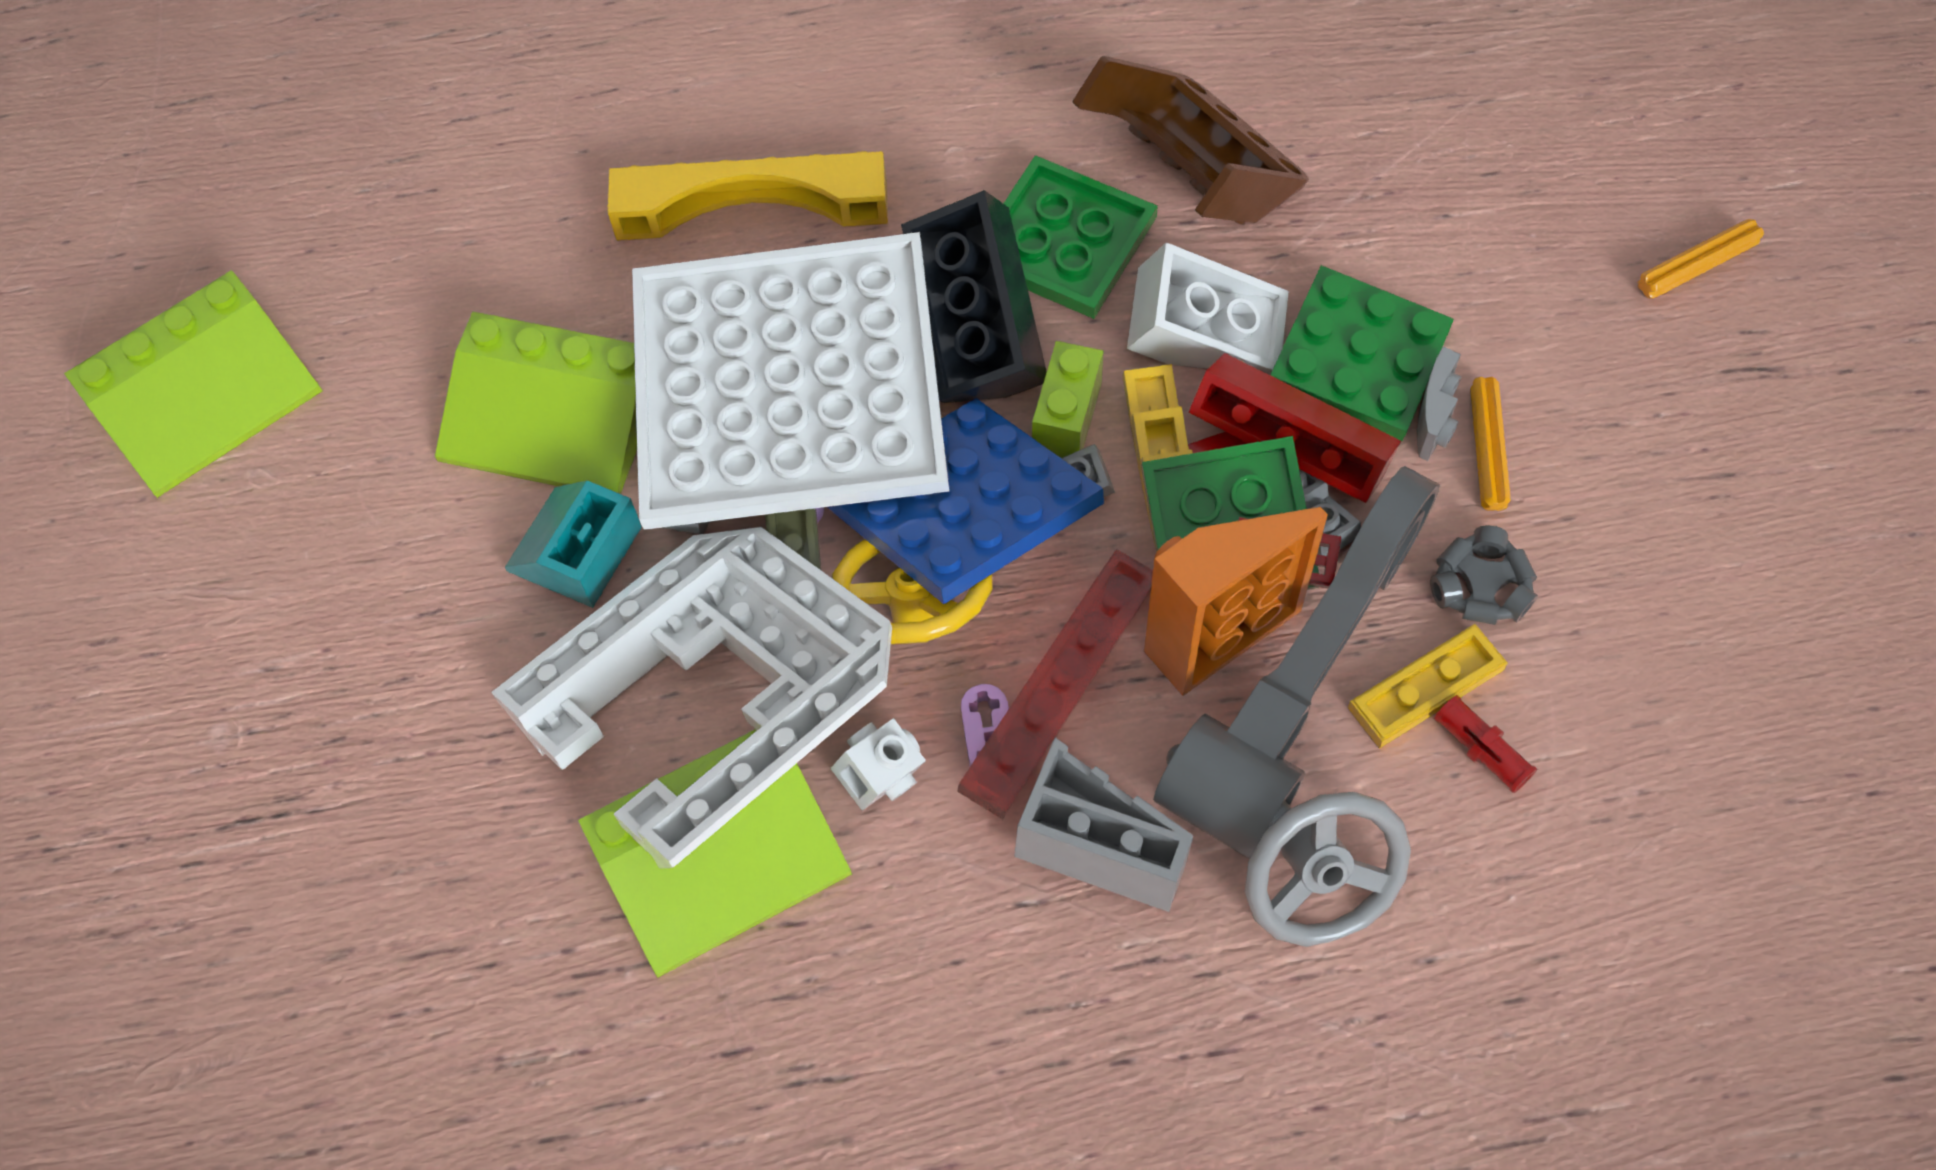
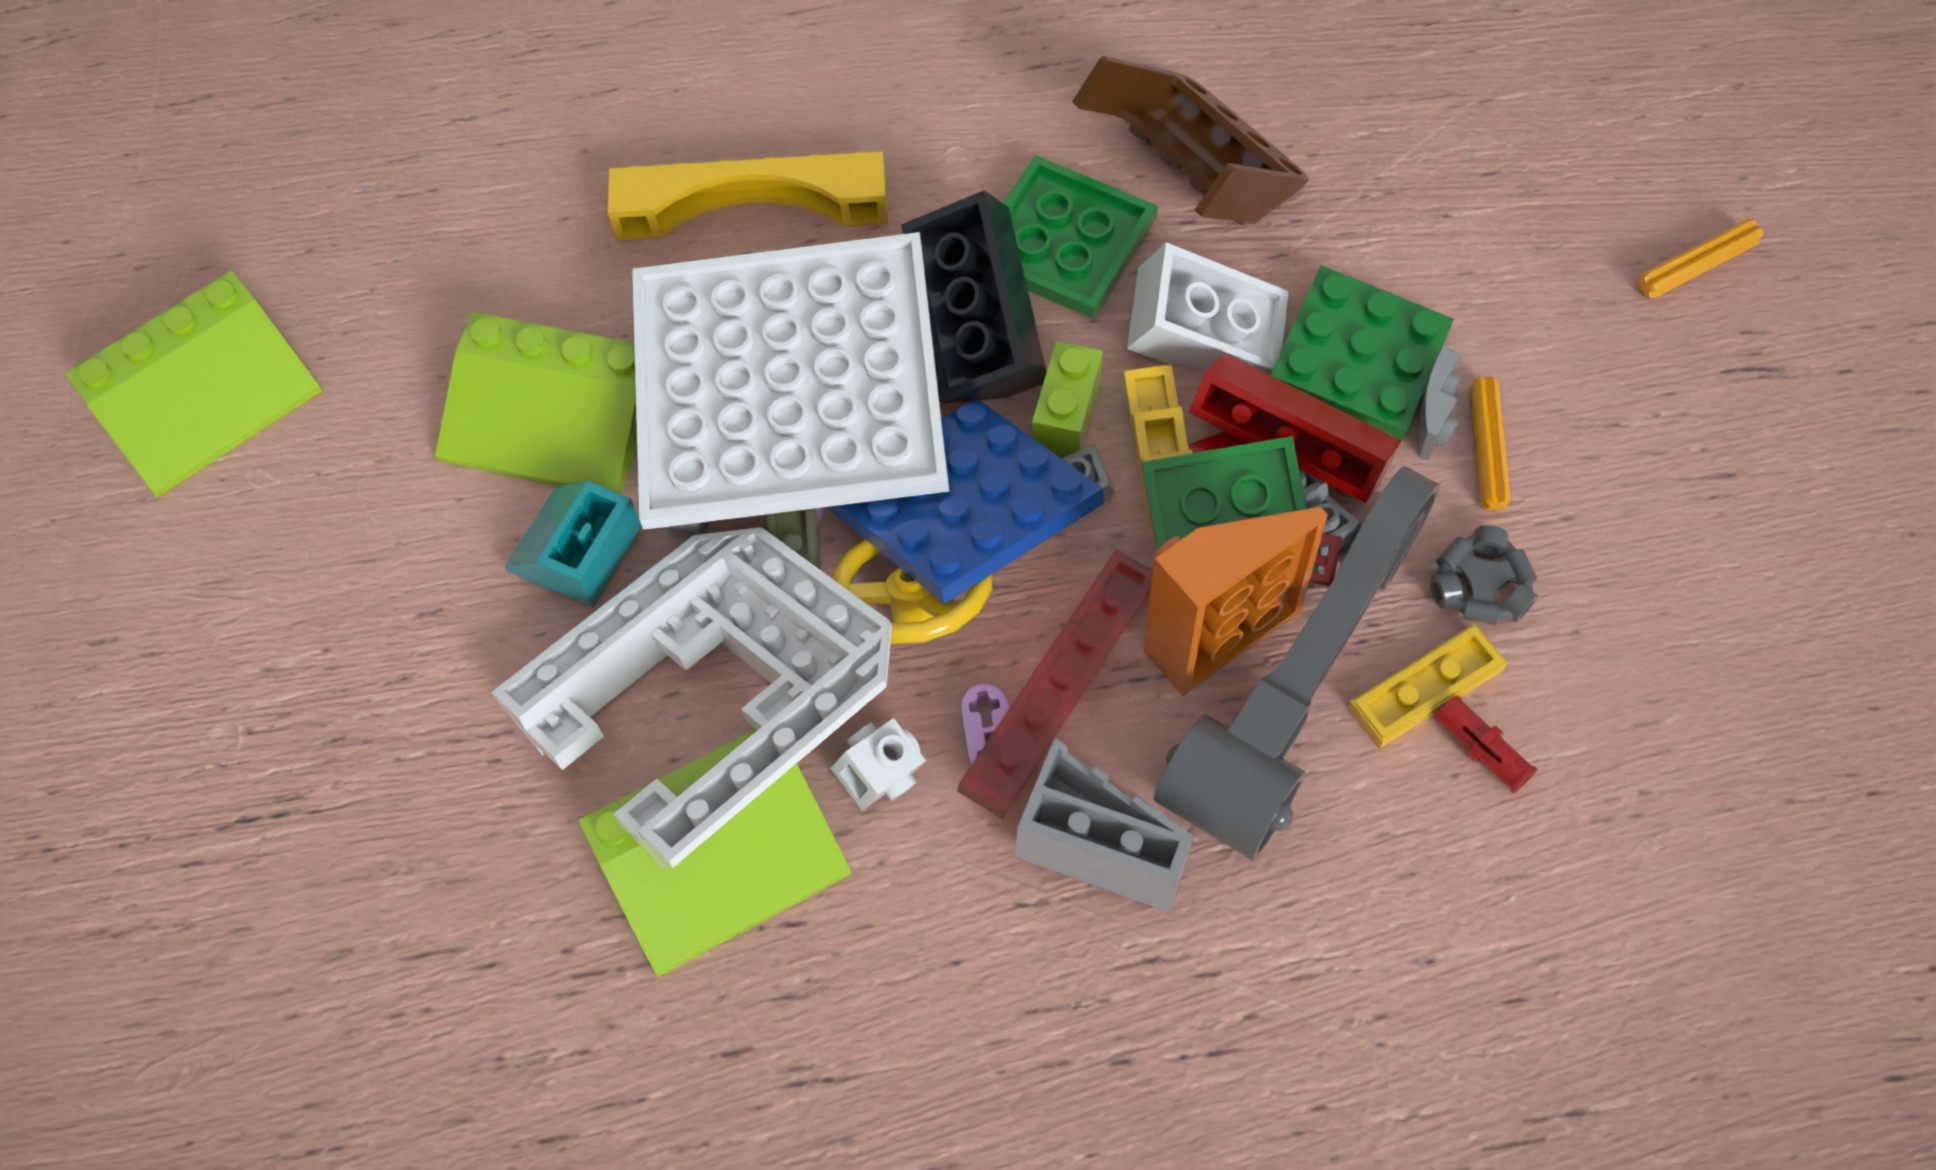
light grey piece [1244,792,1411,947] -> none

